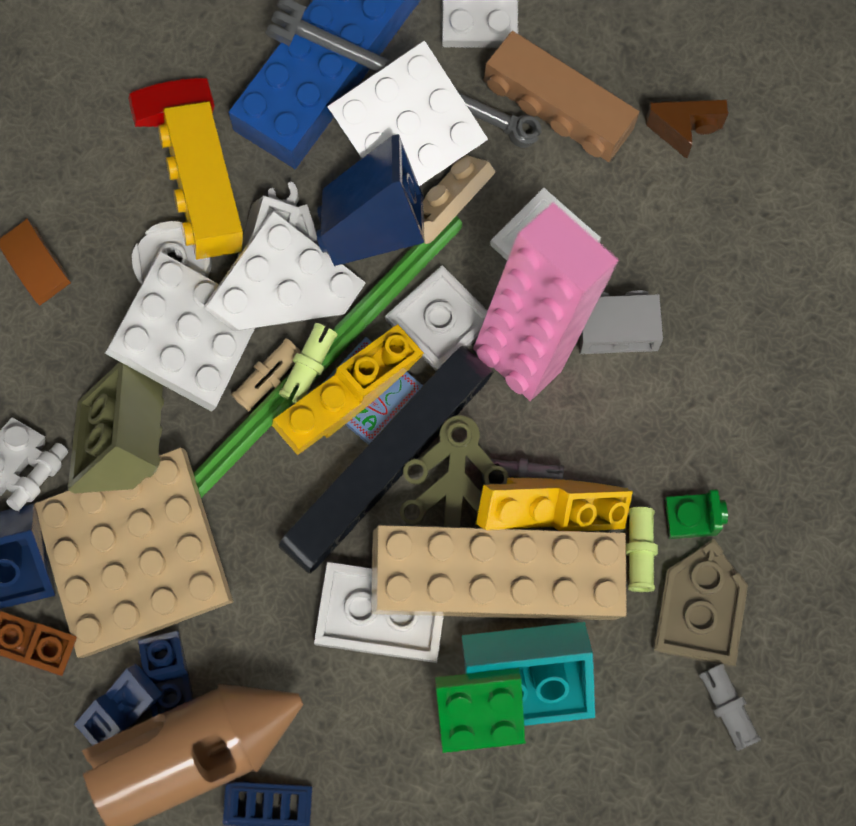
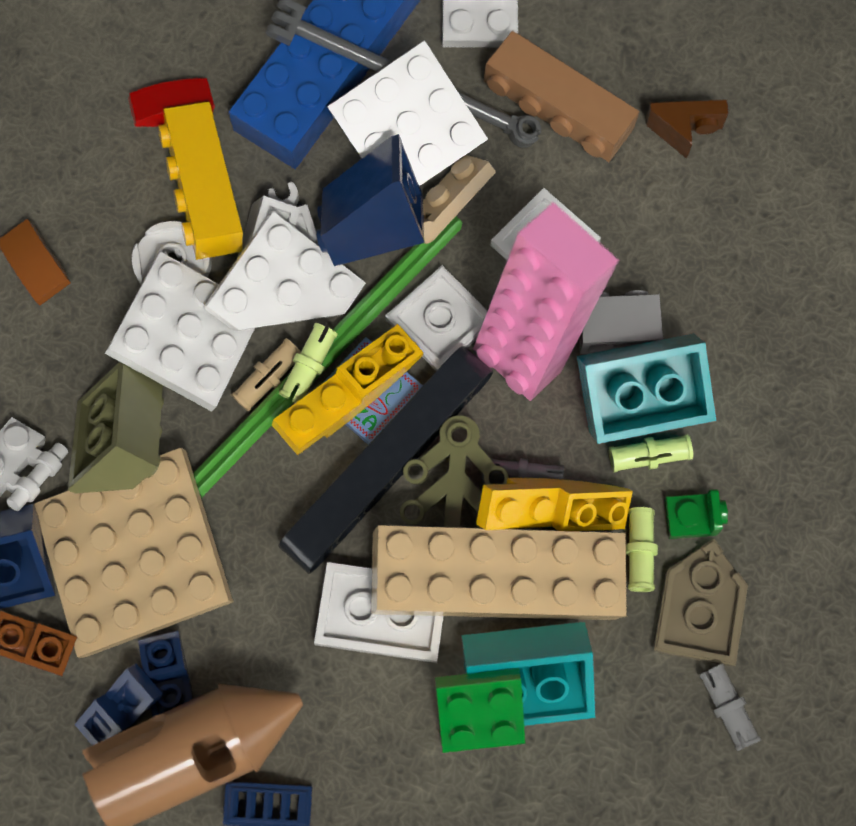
none -> teal brick [577,333,716,444]
none -> yellowish green pin [609,434,693,472]

